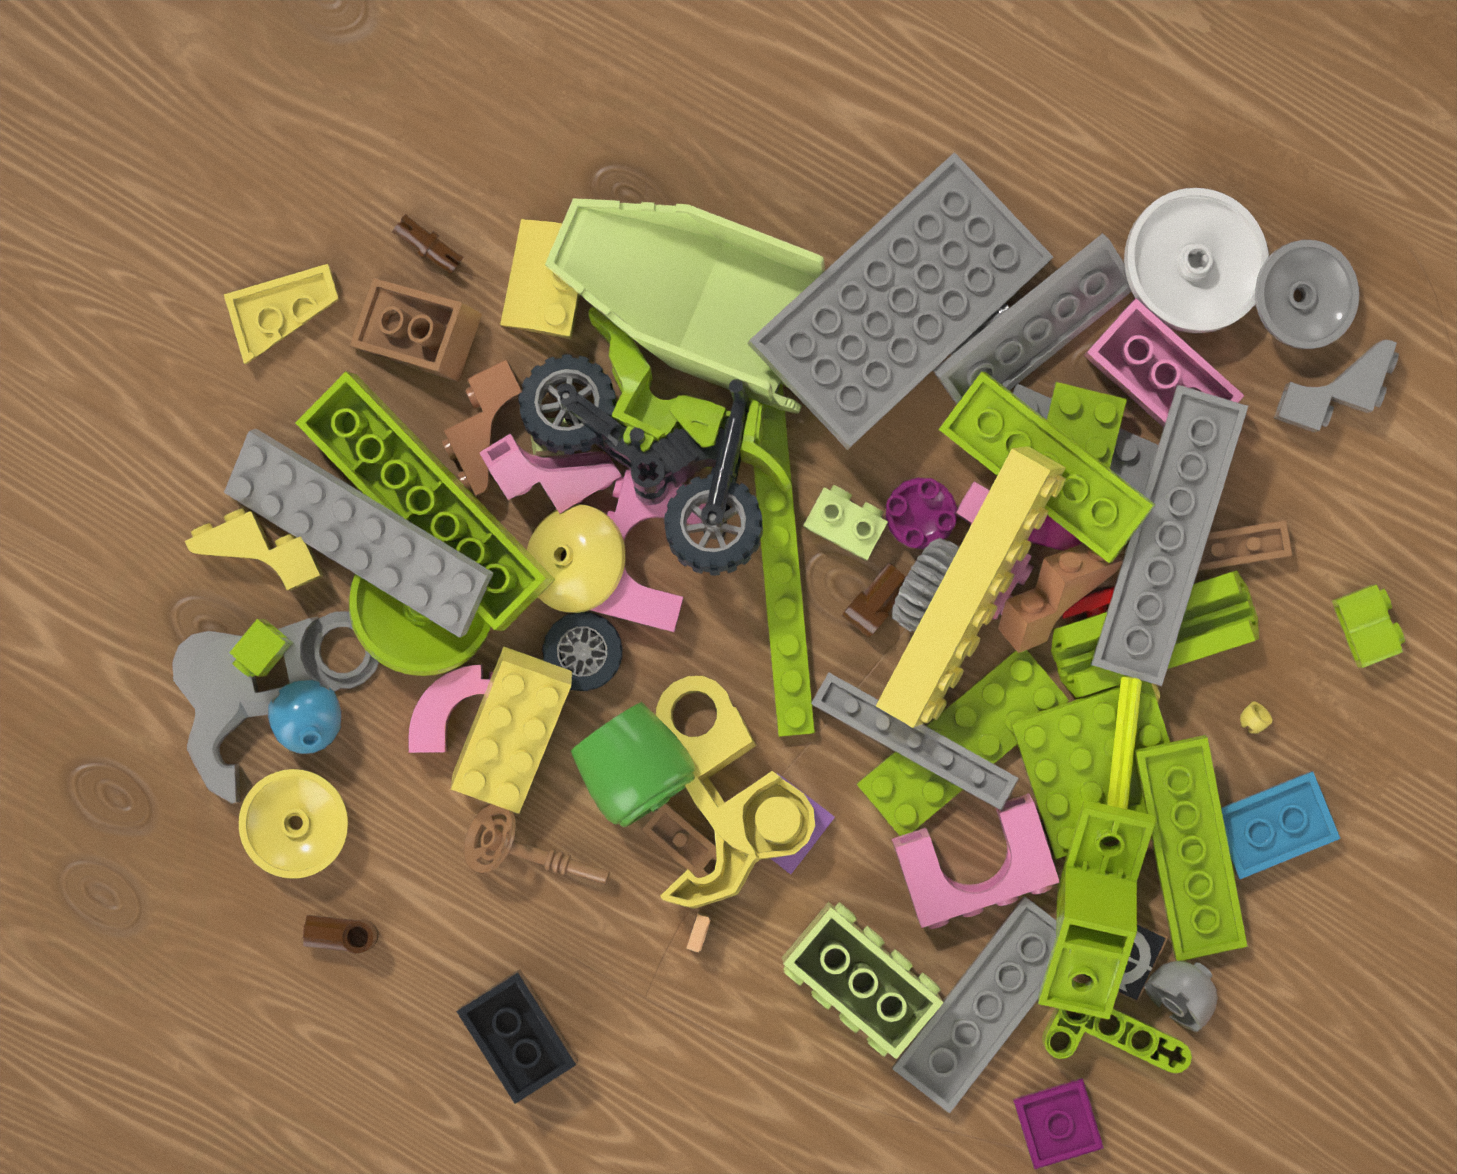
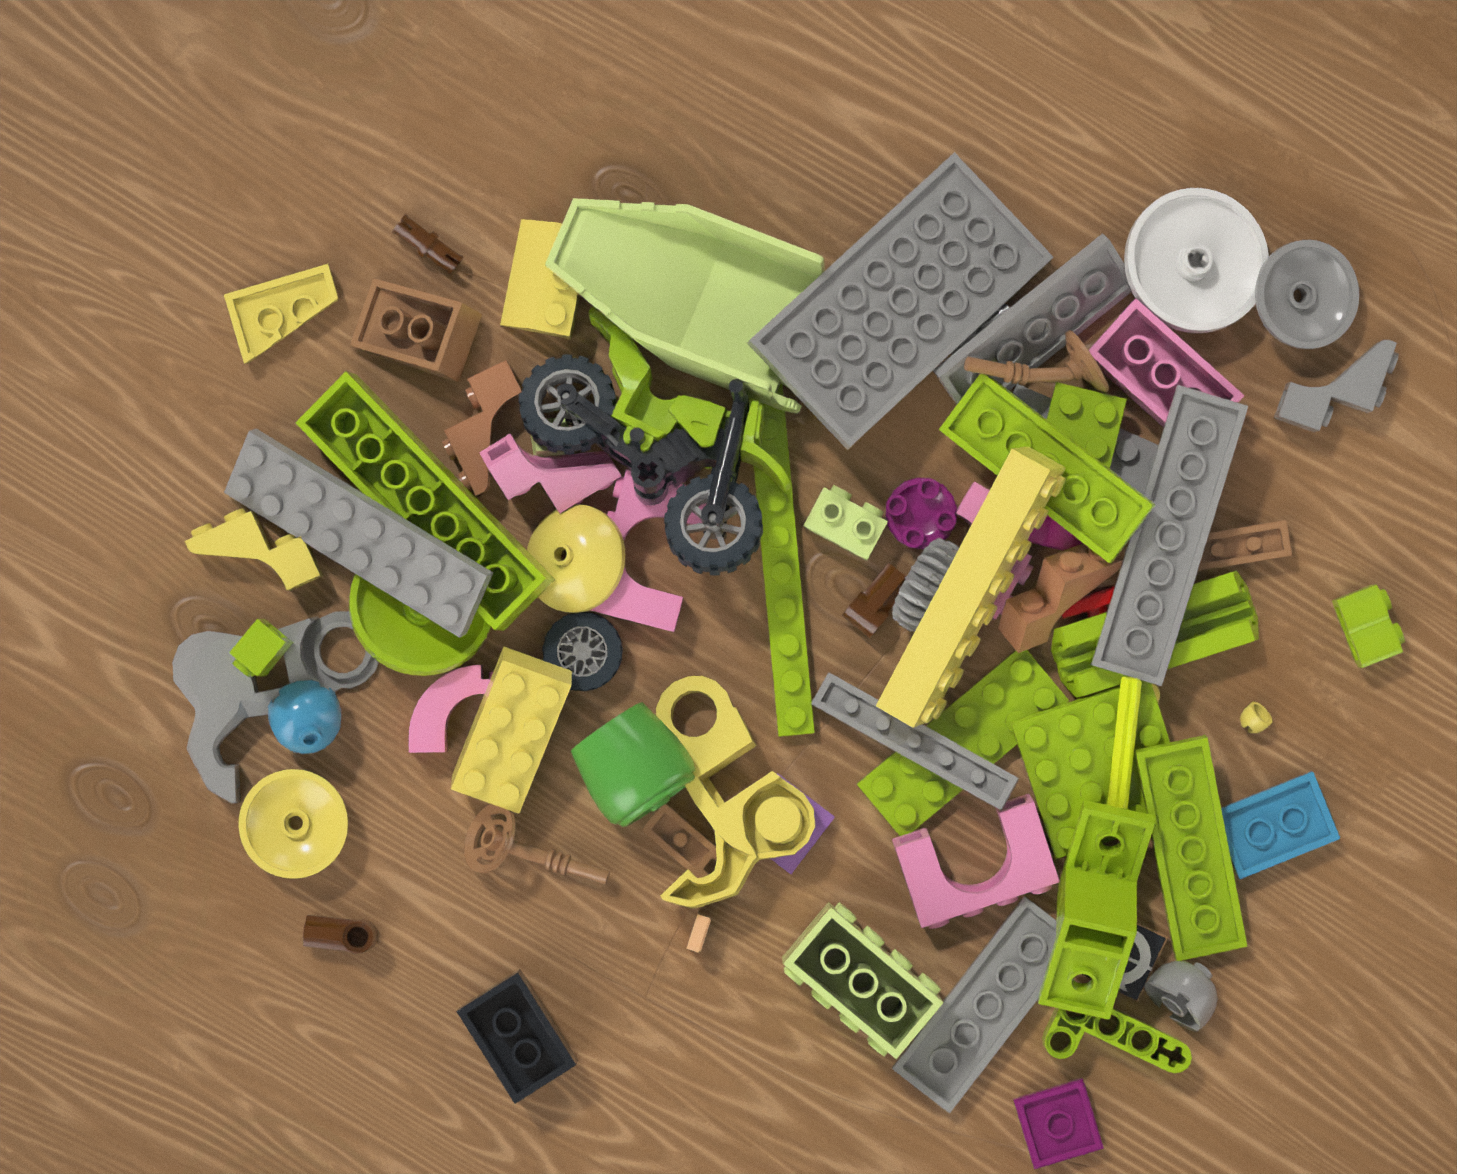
none -> medium nougat dish [964,330,1109,393]

